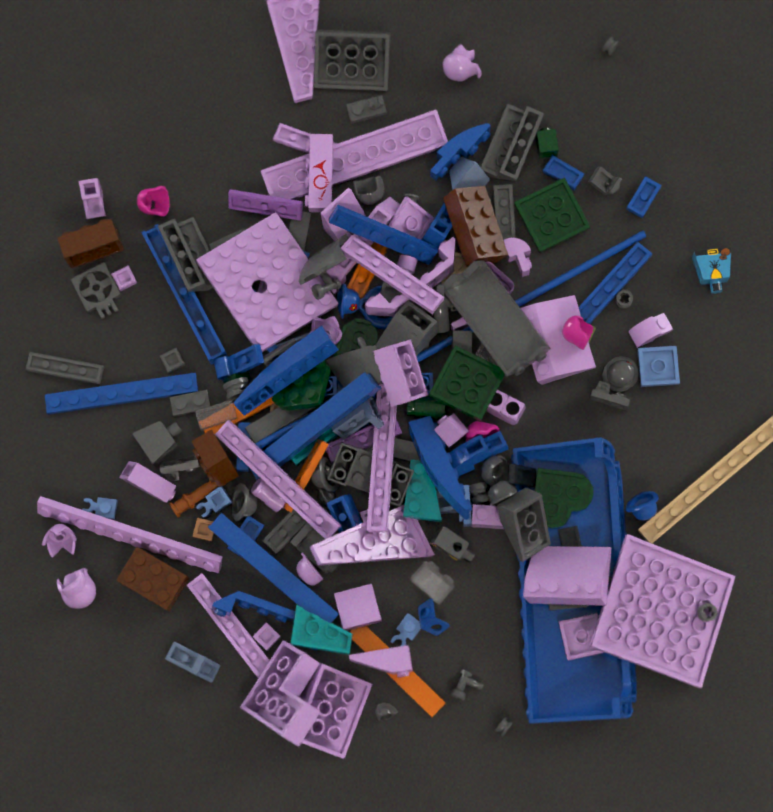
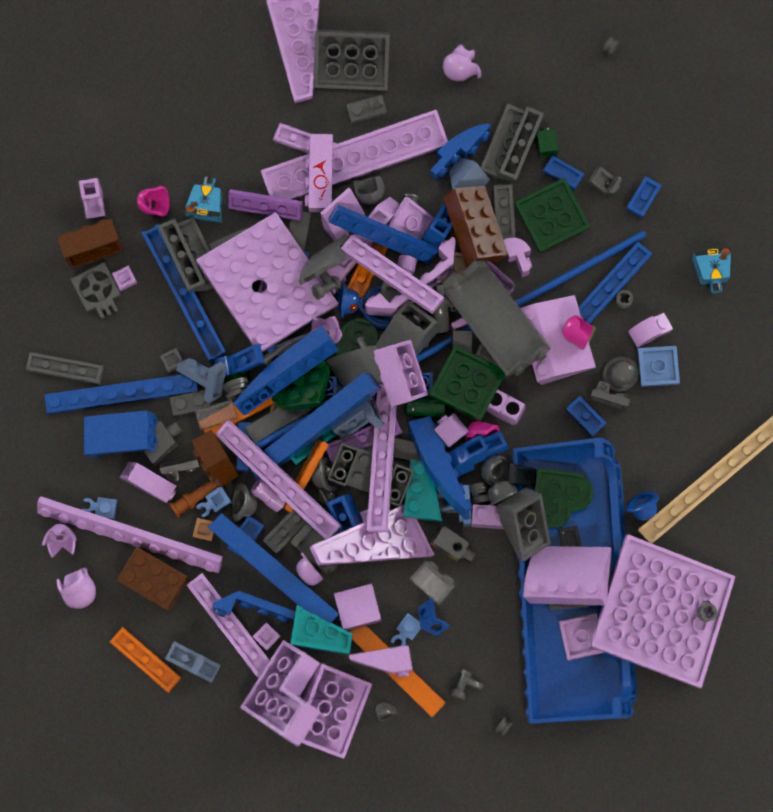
none -> blue panel [84,411,157,458]
none -> orange tile [110,627,181,693]
none -> sand blue bracket [176,358,227,403]
none -> dark azure torso [184,177,222,223]
none -> blue plate [566,396,607,437]

